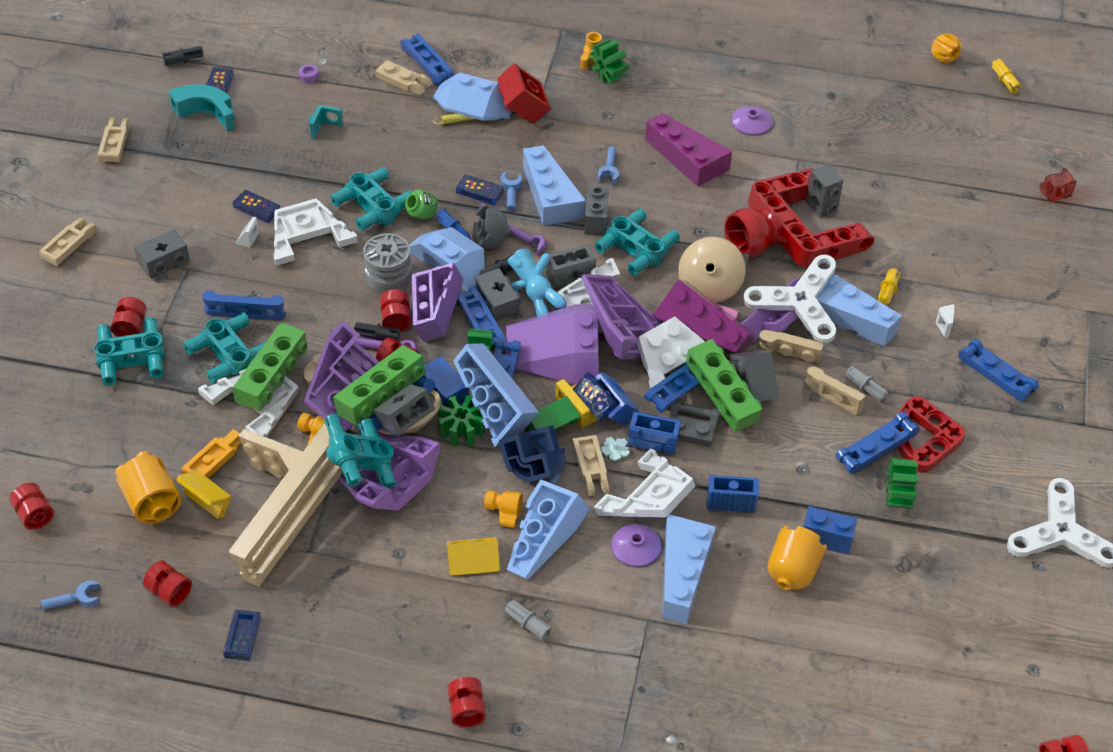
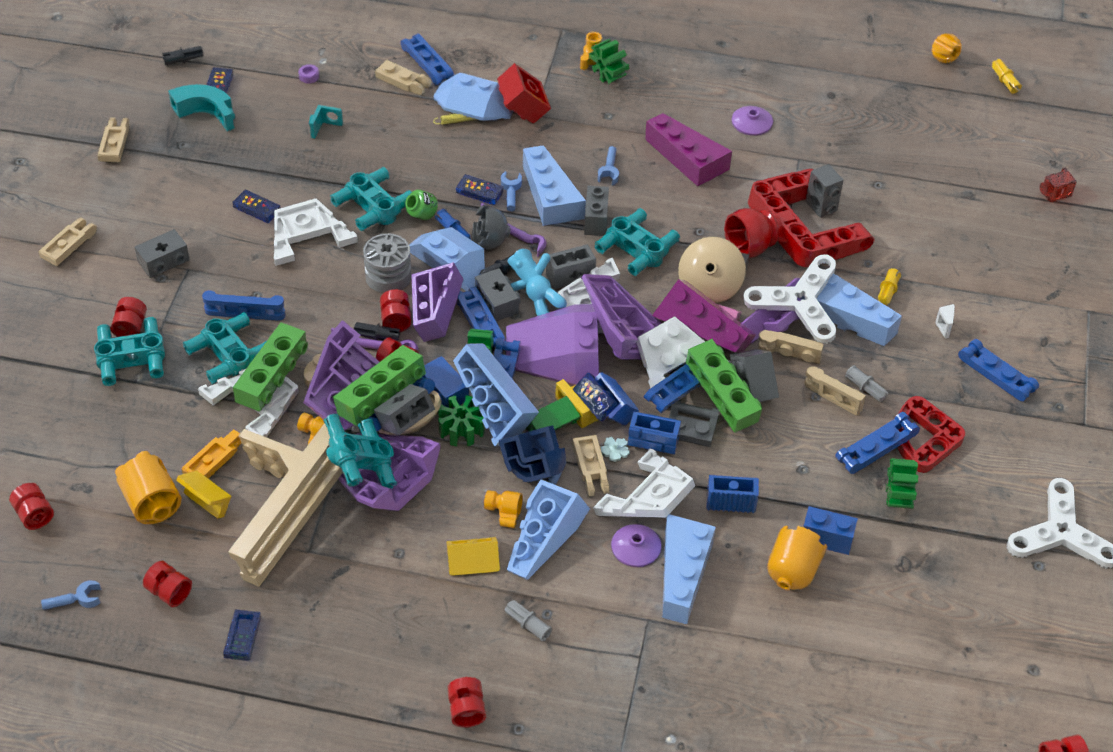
white slope [236,217,259,248] -> none

